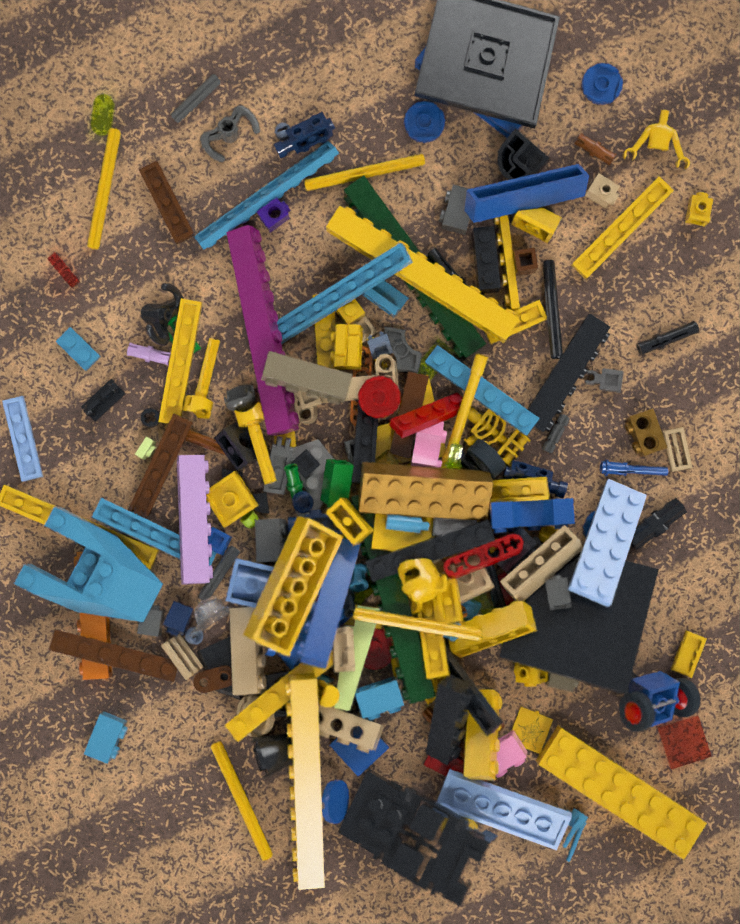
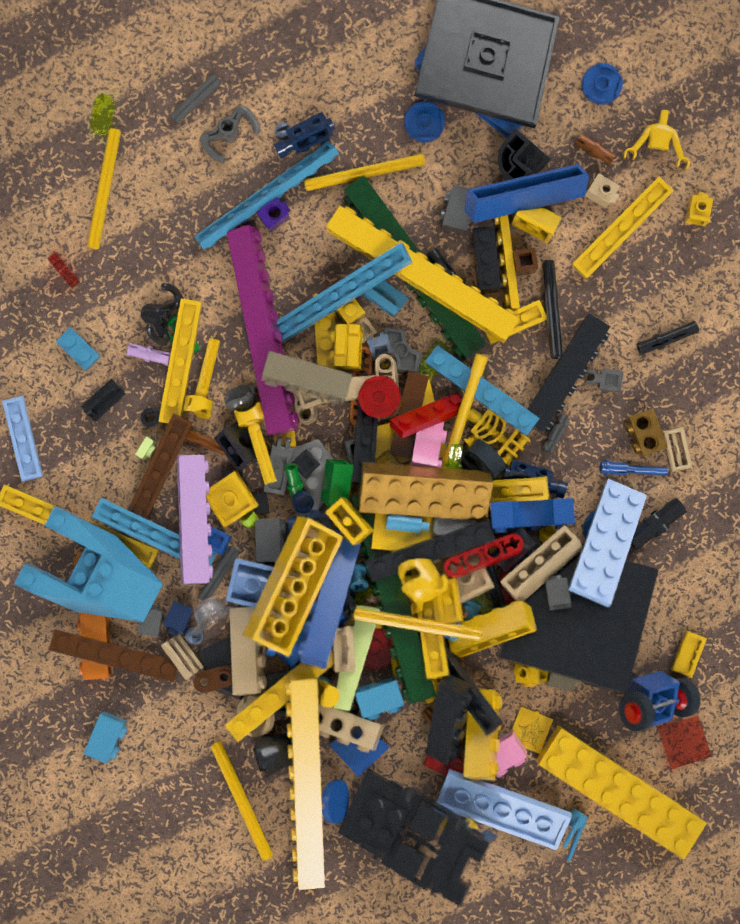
reddish brown plate [139,161,195,244] -> none

